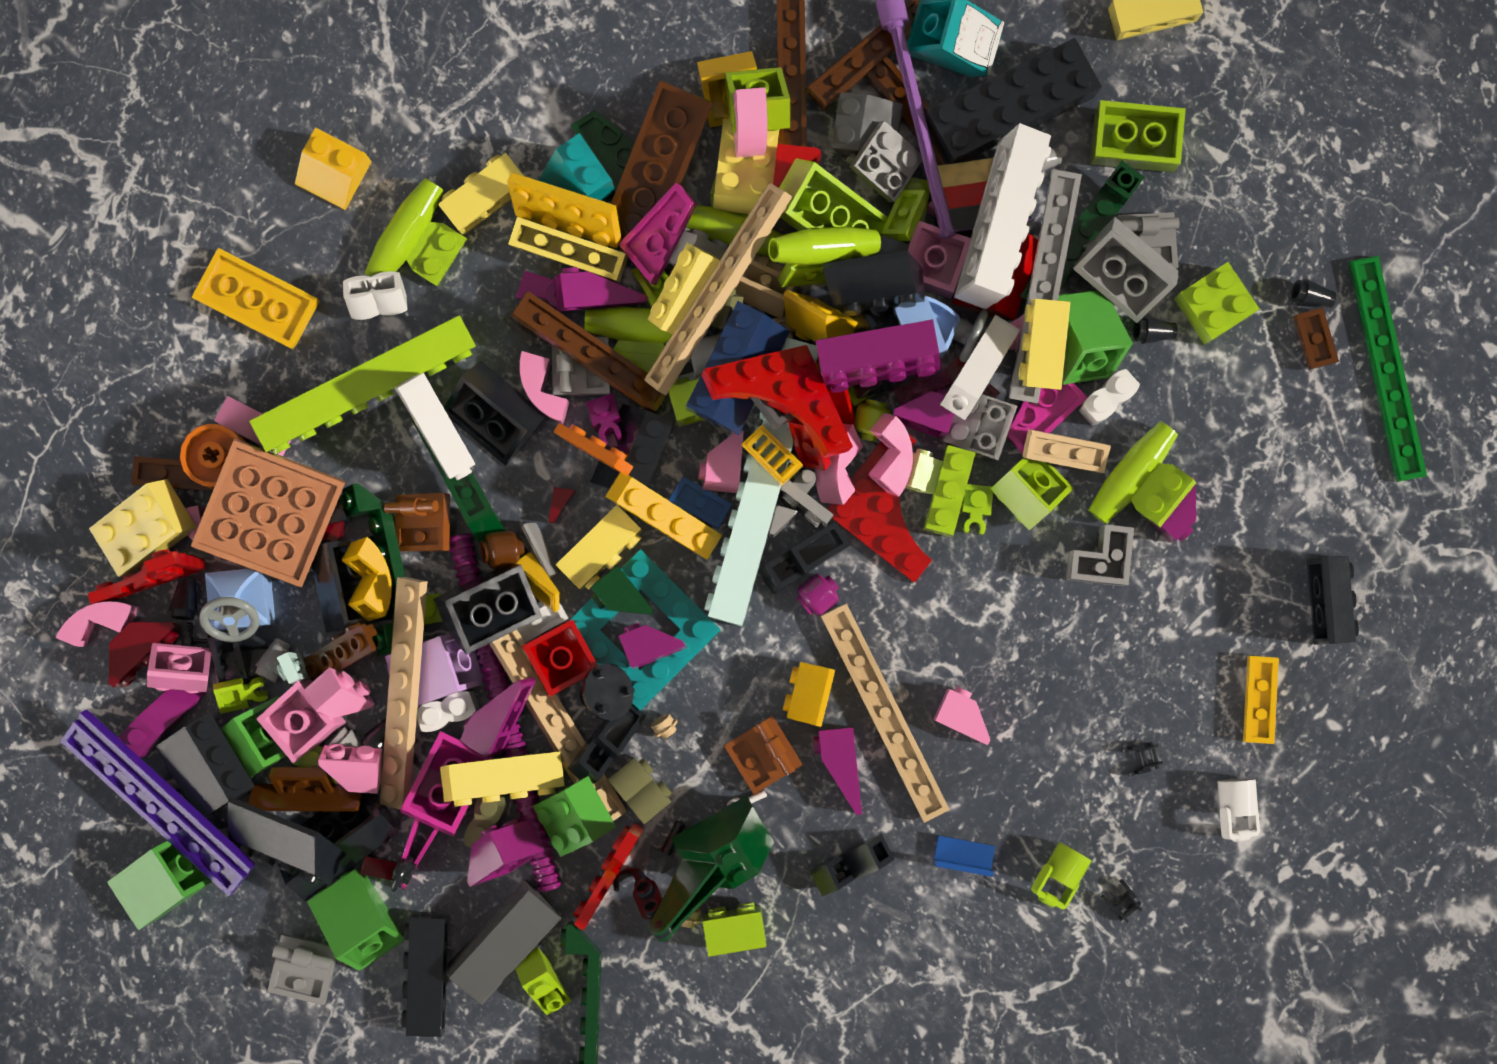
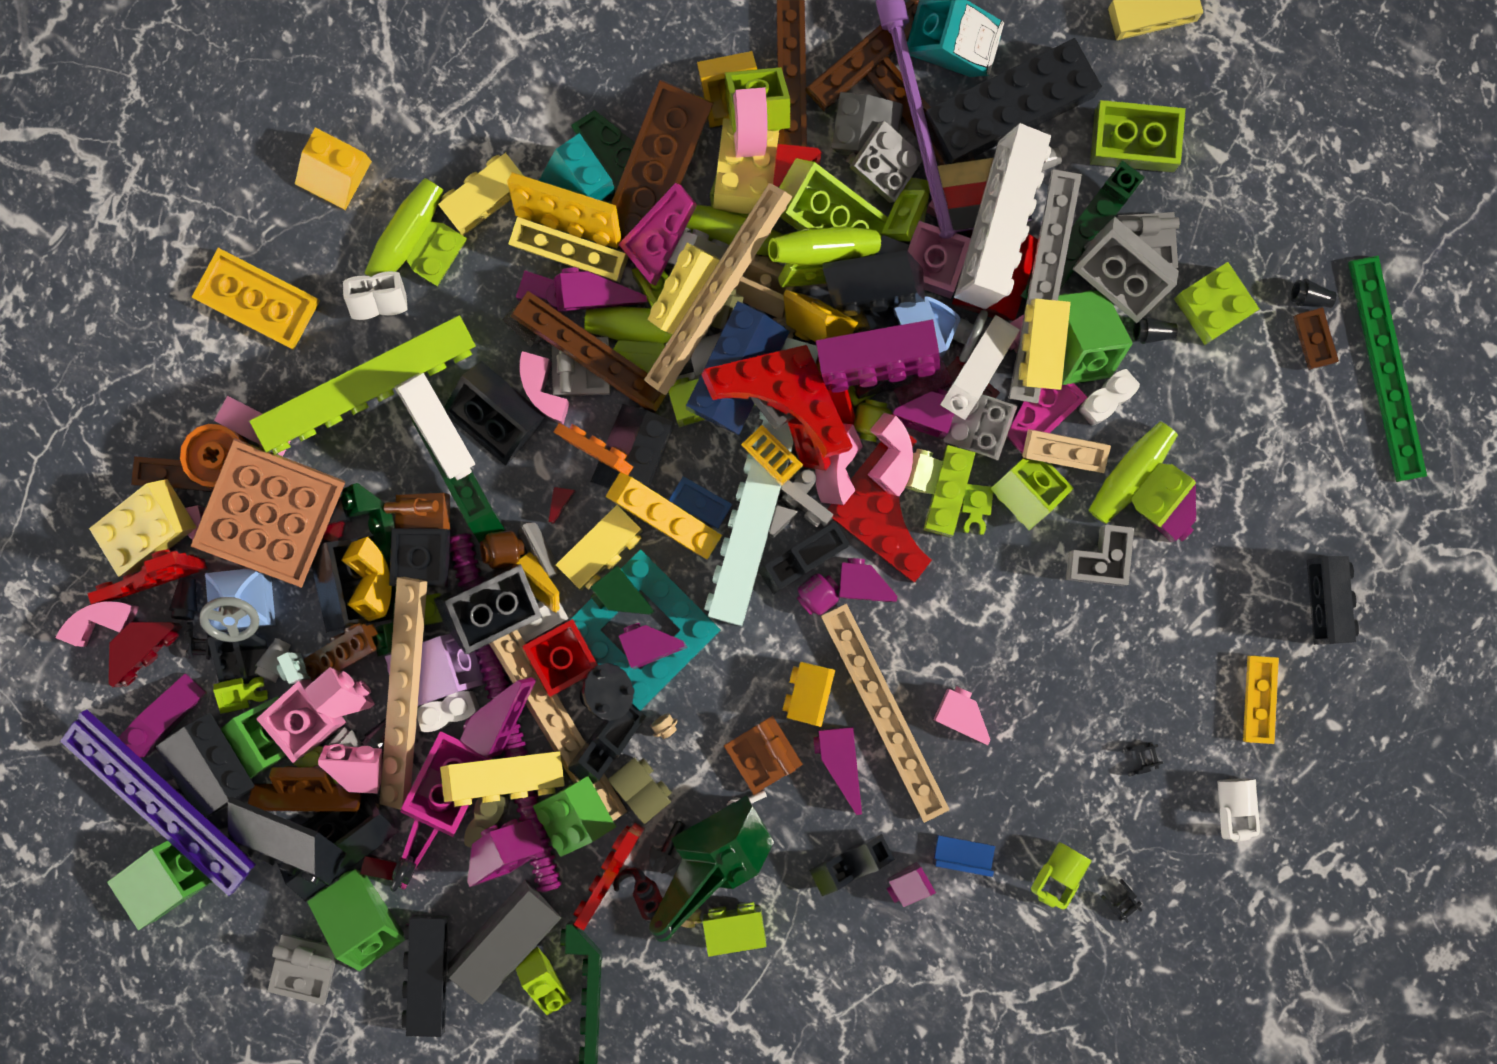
bright pink slope [147,643,211,693] -> none
magenta plate [586,393,622,445] -> none
bright pink slope [698,430,744,493] -> none
none -> black tile [389,528,450,588]
none -> magenta slope [839,558,897,603]
none -> slope [886,862,936,907]

